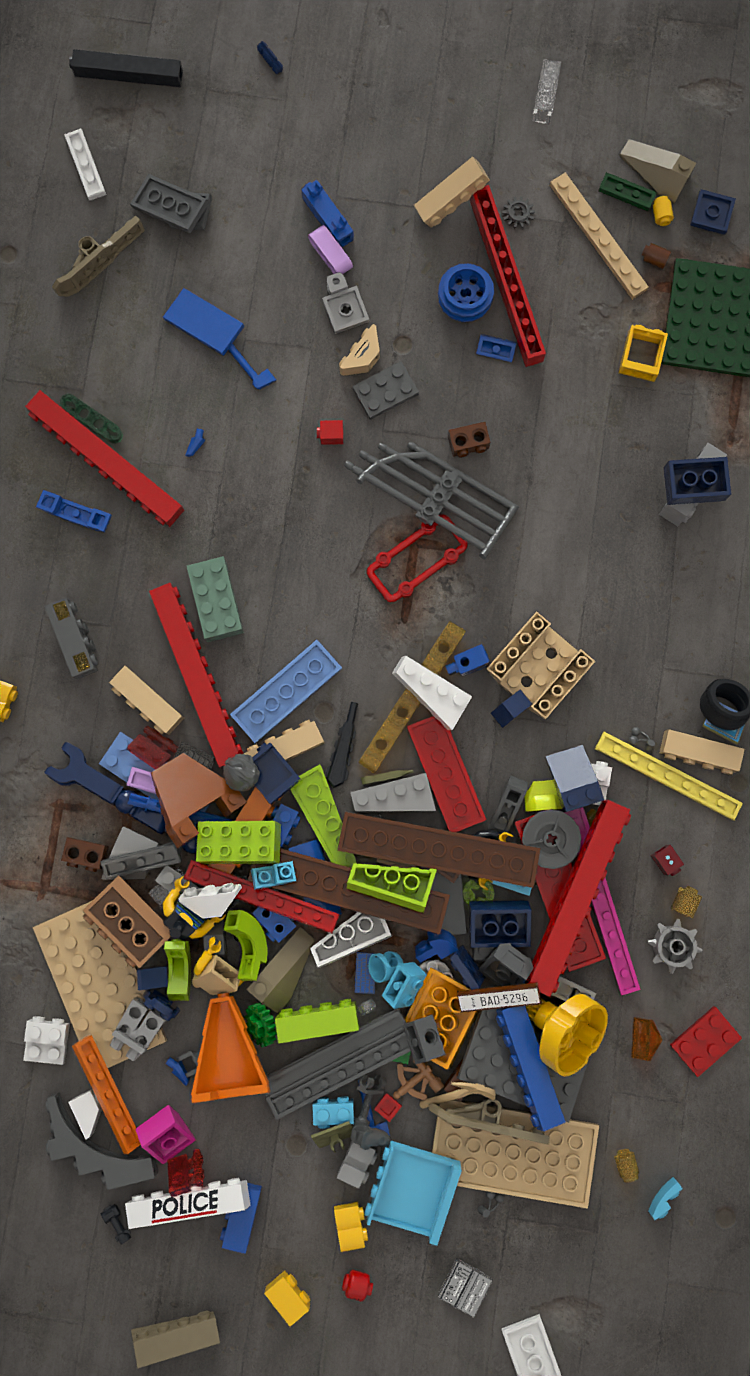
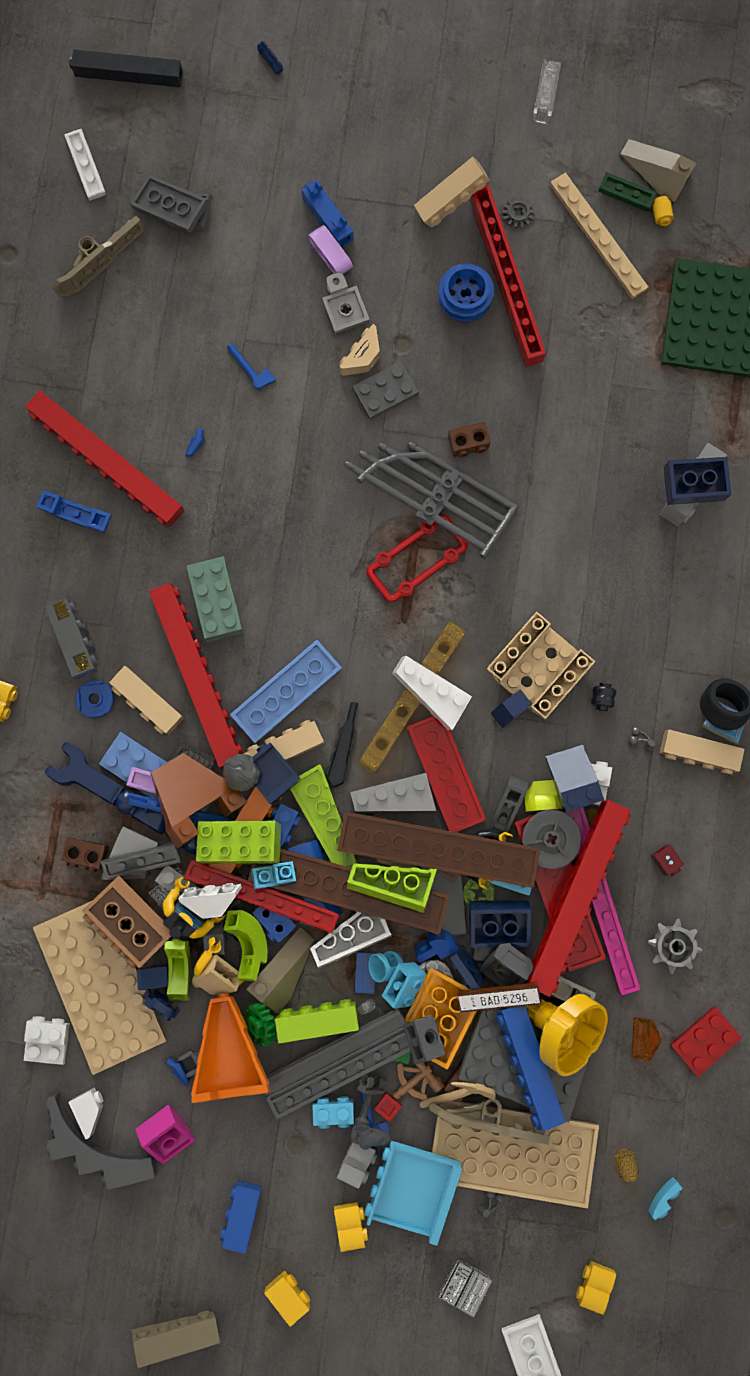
clear green beam [60,394,123,443] -> none
orange plate [72,1035,141,1154] -> none
black bar [101,1204,131,1245] -> none
light grey hips [110,997,167,1061] -> none
white brick [125,1178,251,1229] -> none
clear red plate [127,725,179,770] -> none
blue tile [163,288,244,356] -> none
clear red plate [167,1149,205,1197] -> none
olive piece [311,1121,353,1153] -> none
red brick [317,420,343,445] -> none
red head [342,1270,373,1302] -> none
olive piece [361,769,414,785] -> none
blue torso [445,644,491,676] -> none
blue slope [476,334,517,362] -> none
light yellow tile [595,732,743,820] -> none
yellow window [618,325,668,382] -> none
reddish brown brick [641,243,671,269] -> none
clear yellow brick [670,886,702,918] -> none
dark blue plate [690,189,736,235] -> none
none -> blue tile [75,680,115,718]
none -> yellow brick [576,1261,616,1315]
none -> black piece [591,683,617,711]

